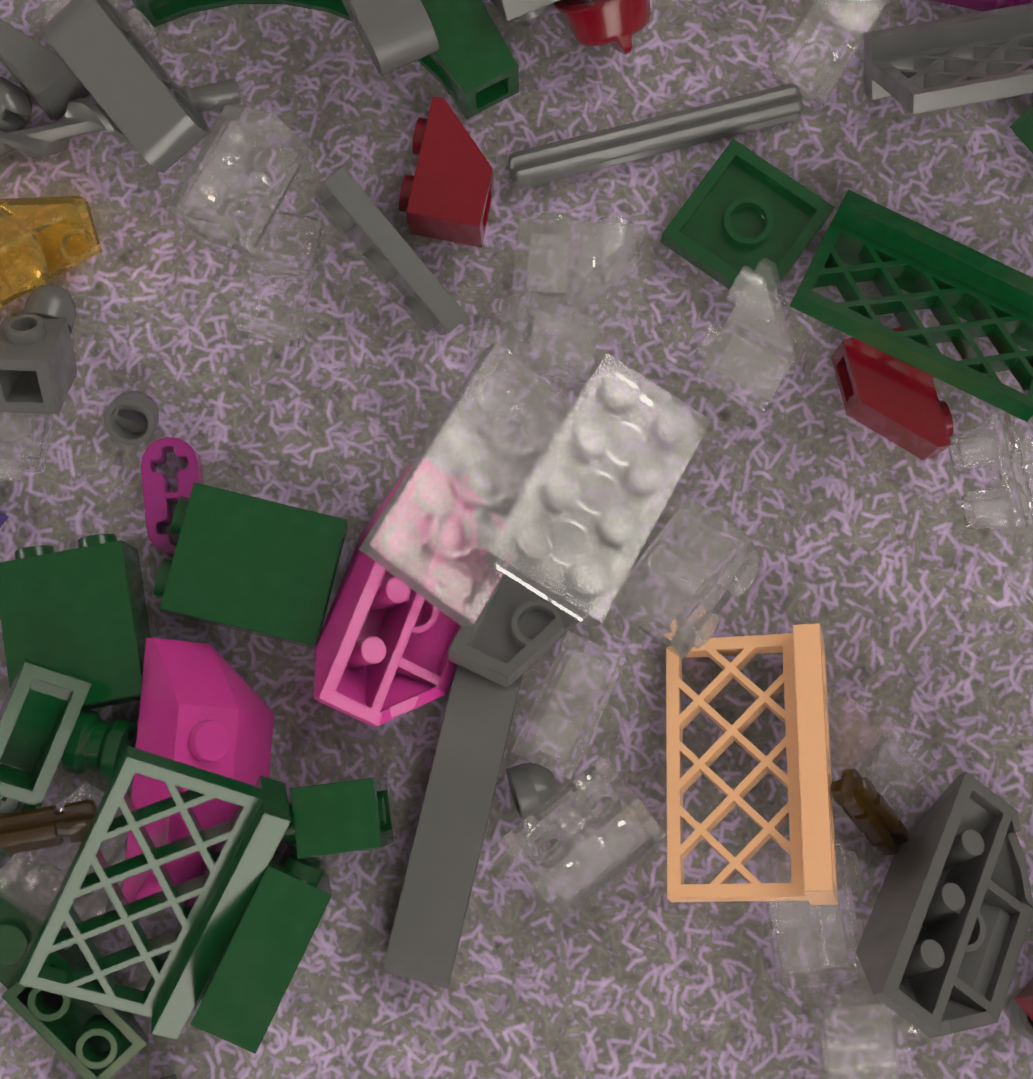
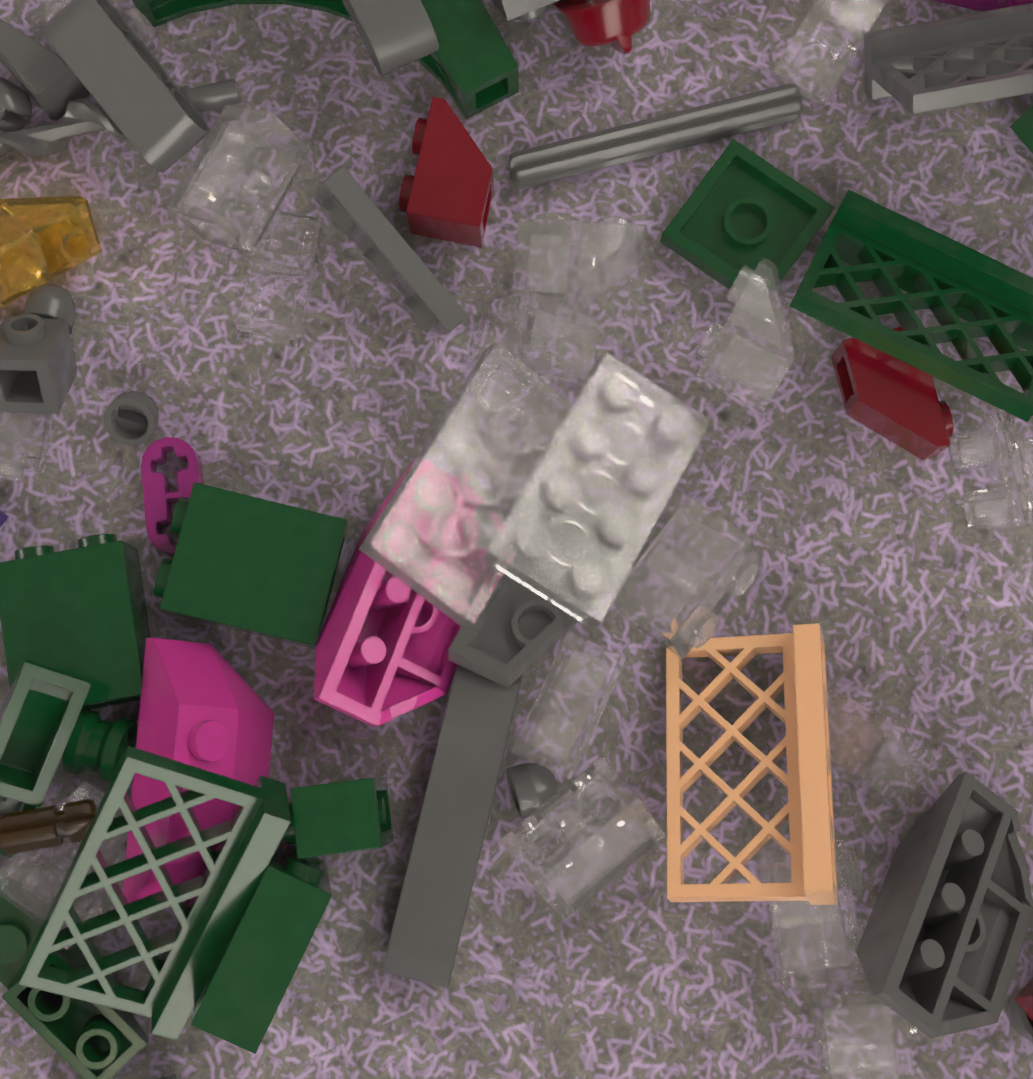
dark brown axle [830,769,909,855] -> none

